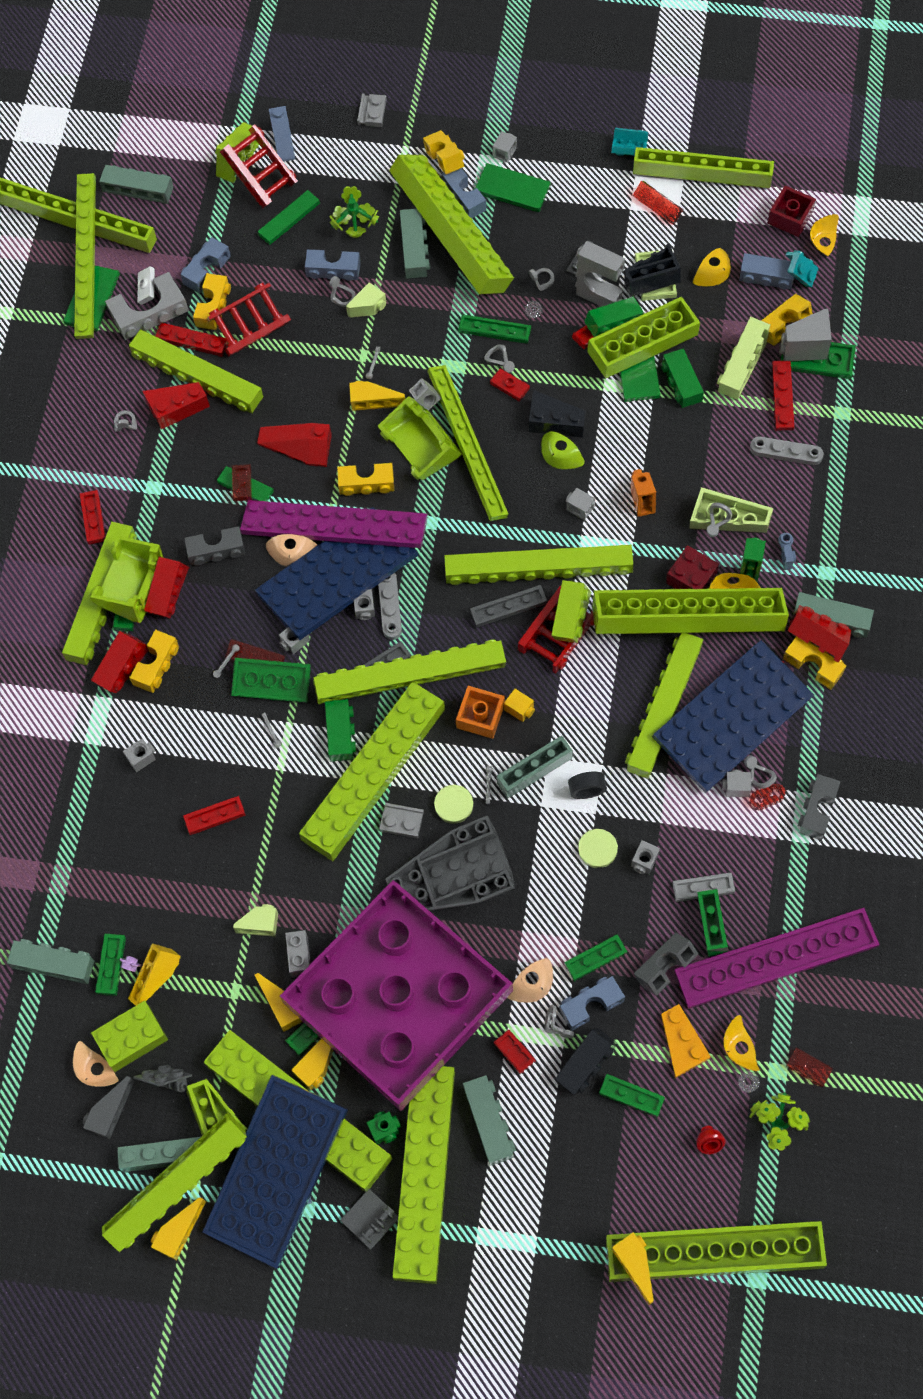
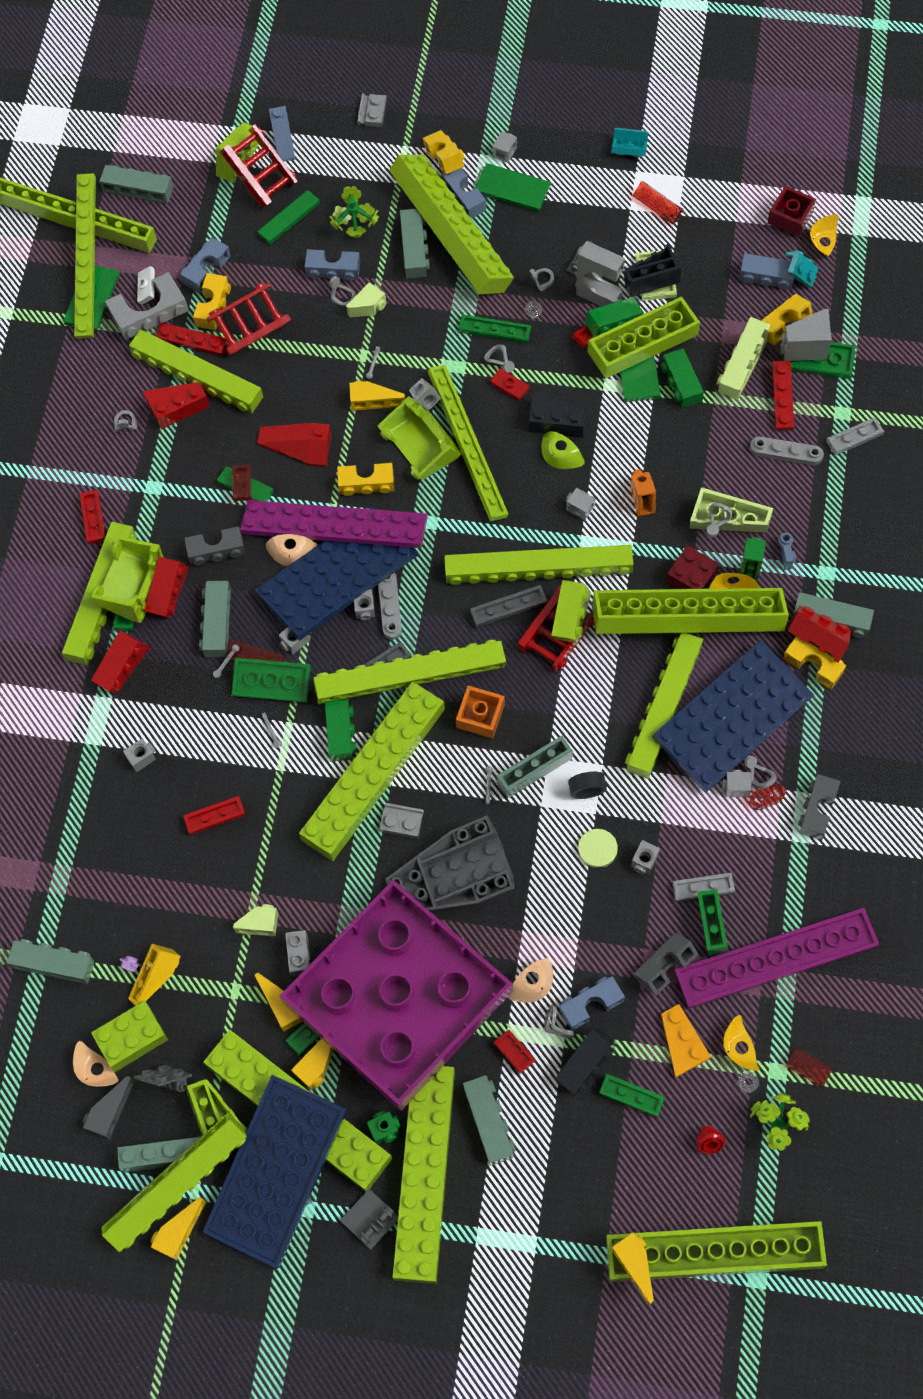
green plate [95,934,126,996] -> none
yellow arch [130,630,179,693] -> none
yellowish green tile [434,785,473,824] -> none
yellow brick [504,689,535,722] -> none
green plate [564,934,627,981] -> none
lime brick [633,147,774,188] -> none
yellow piece [693,248,731,286] -> none
none -> sand green brick [199,581,231,657]
none -> light grey tile [826,417,884,456]

